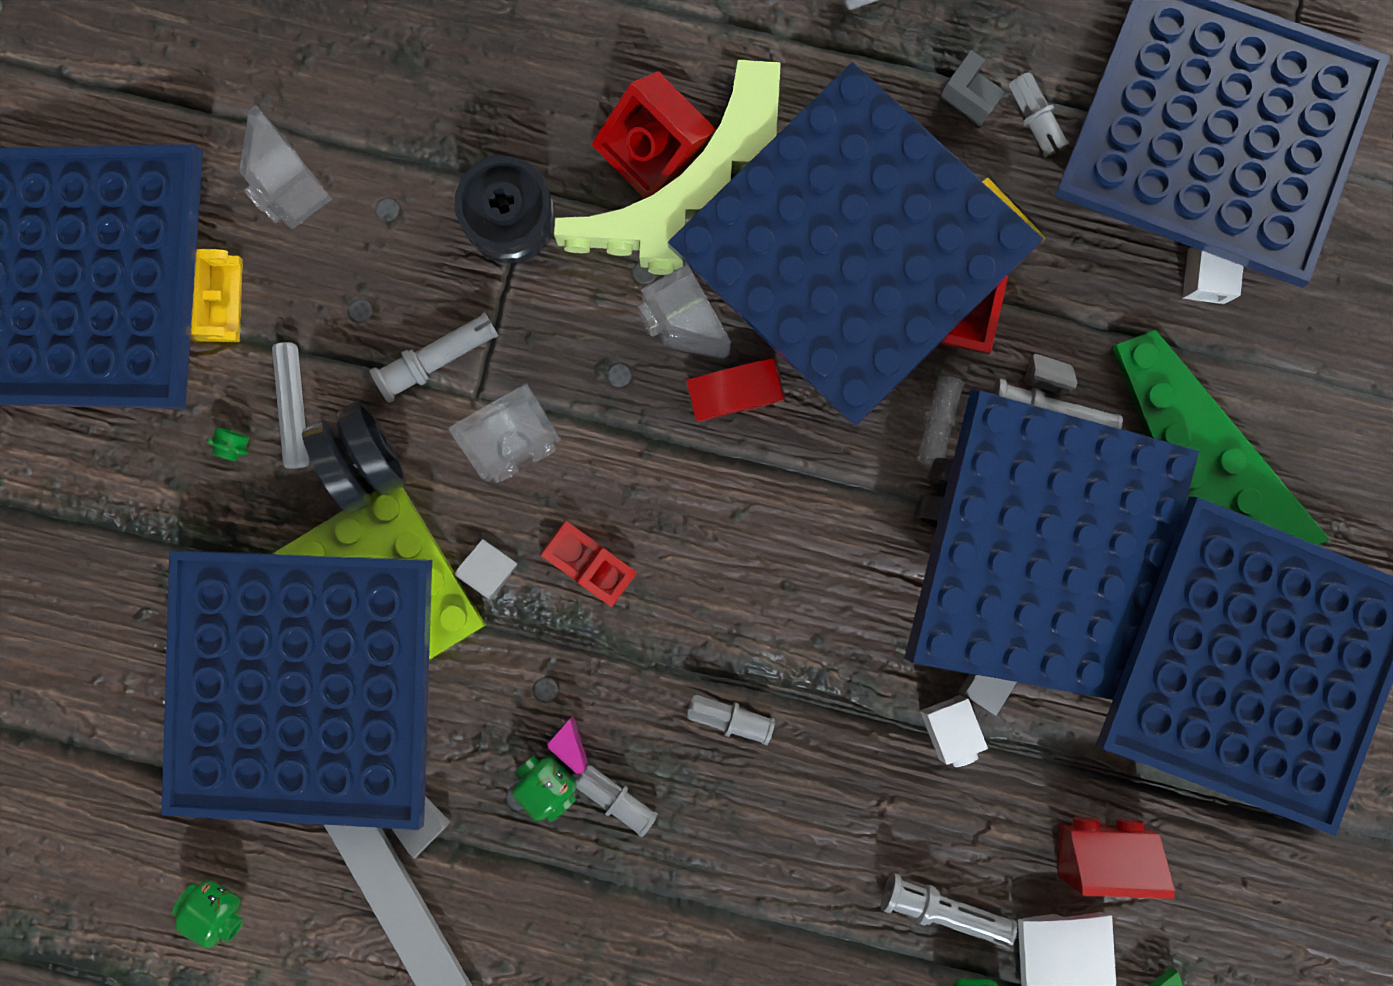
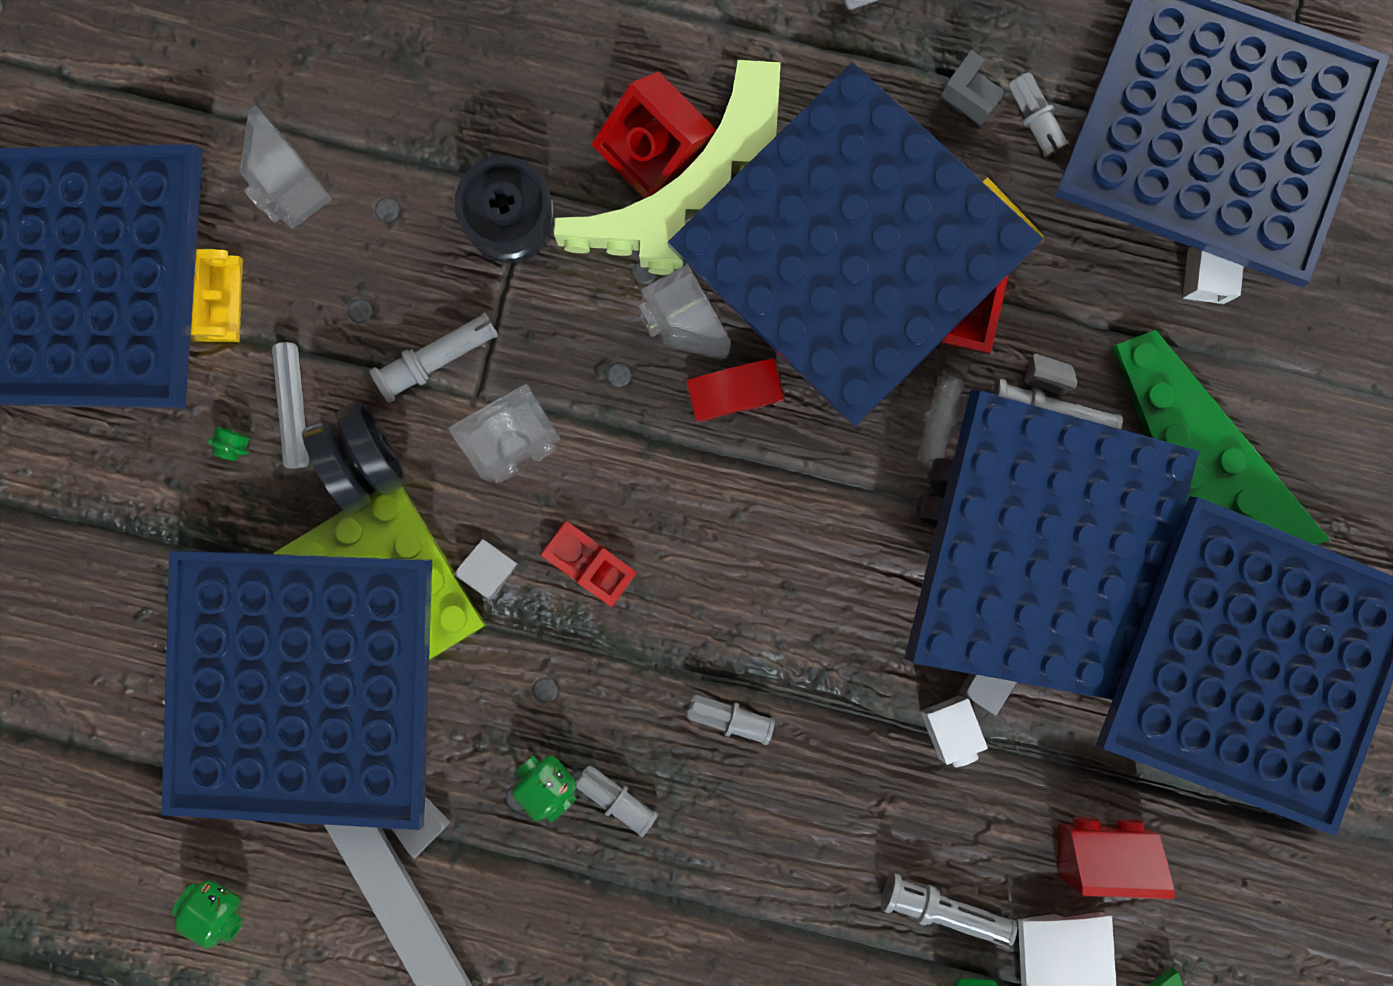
dark pink slope [548,716,588,774] -> none

